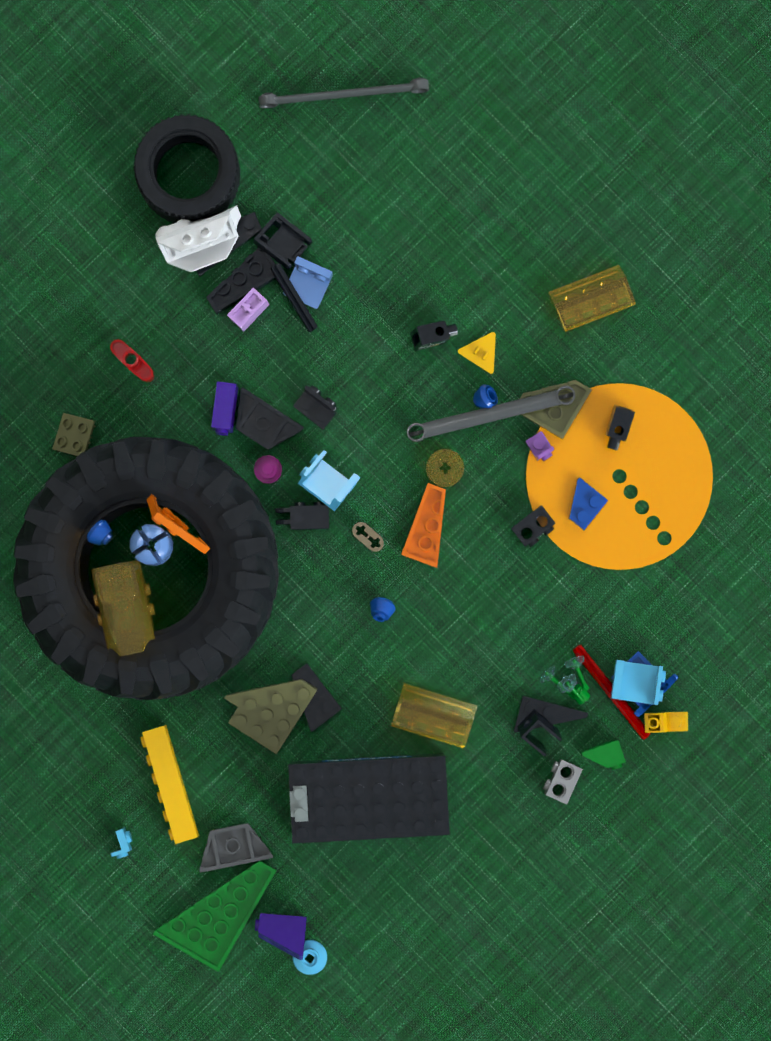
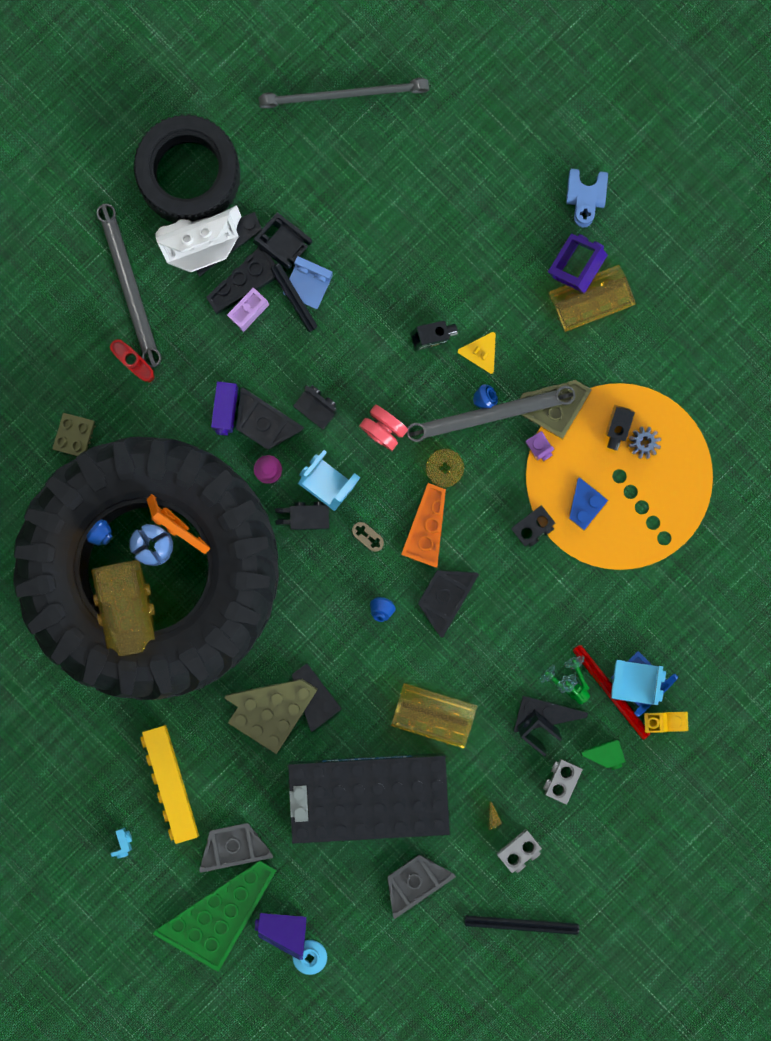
none -> dark grey piece [96,204,162,368]
none -> coral wheel [359,404,408,451]
none -> dark grey wing [387,854,456,919]
none -> black wing [418,570,479,638]
none -> black axle [464,915,579,935]
none -> clear yellow piece [489,801,502,830]
none -> light grey brick [496,829,542,873]
none -> dark purple window [548,233,608,294]
none -> medium blue piece [566,168,608,228]
none -> sand blue gear [628,426,661,459]

